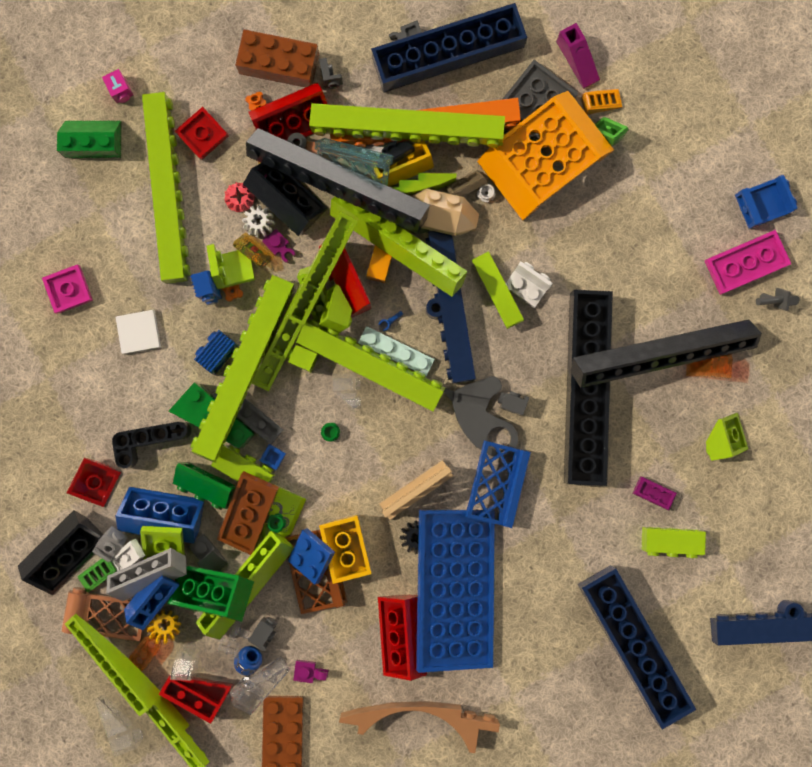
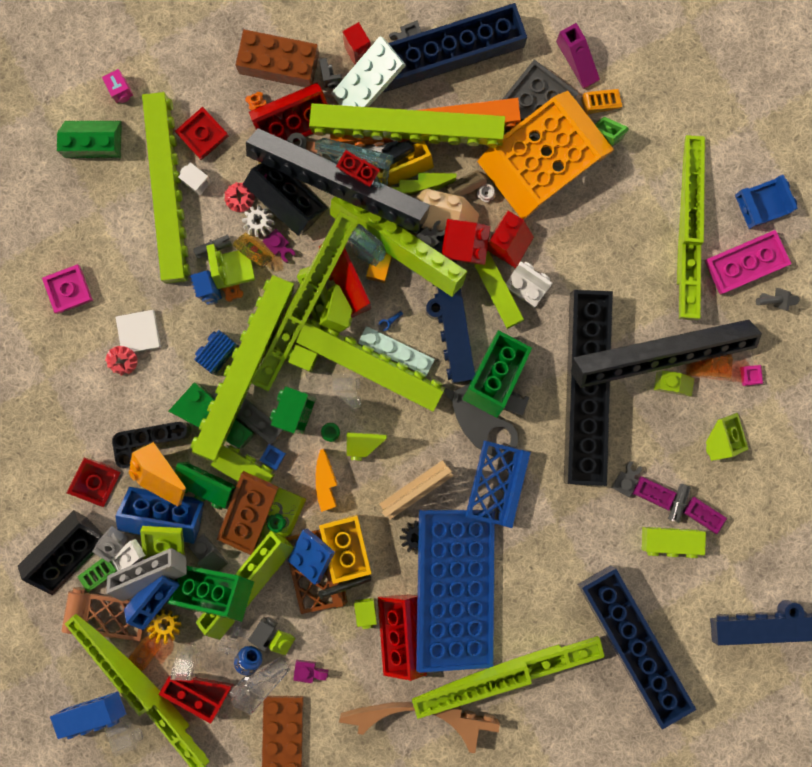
none -> blue brick [50,691,126,740]
none -> coral gear [105,346,138,376]
none -> light orange slope [129,442,186,507]
none -> white brick [179,163,212,196]
none -> dark grey axle [194,234,232,259]
none -> lime plate [268,630,296,656]
none -> green brick [270,386,316,434]
none -> light orange slope [316,449,338,512]
none -> pearl dark grey bar [318,575,371,599]
none -> light aqua plate [331,36,406,107]
none -> red slope [336,150,380,187]
none -> red brick [342,22,371,65]
none -> lime slope [347,433,387,461]
none -> clear light blue slope [348,224,386,267]
none -> lime brick [354,598,377,629]
none -> lime slope [412,636,605,719]
none -> dark grey plate [415,220,446,248]
none -> red slope [442,219,491,265]
none -> green brick [462,330,532,418]
none -> red slope [487,210,534,268]
none -> dark grey plate [611,461,642,497]
none -> lime slope [654,370,695,397]
none -> dark grey axle [668,484,691,523]
none -> lime slope [677,135,705,321]
none -> magenta plate [683,497,727,534]
none -> dark pink tile [740,365,763,386]

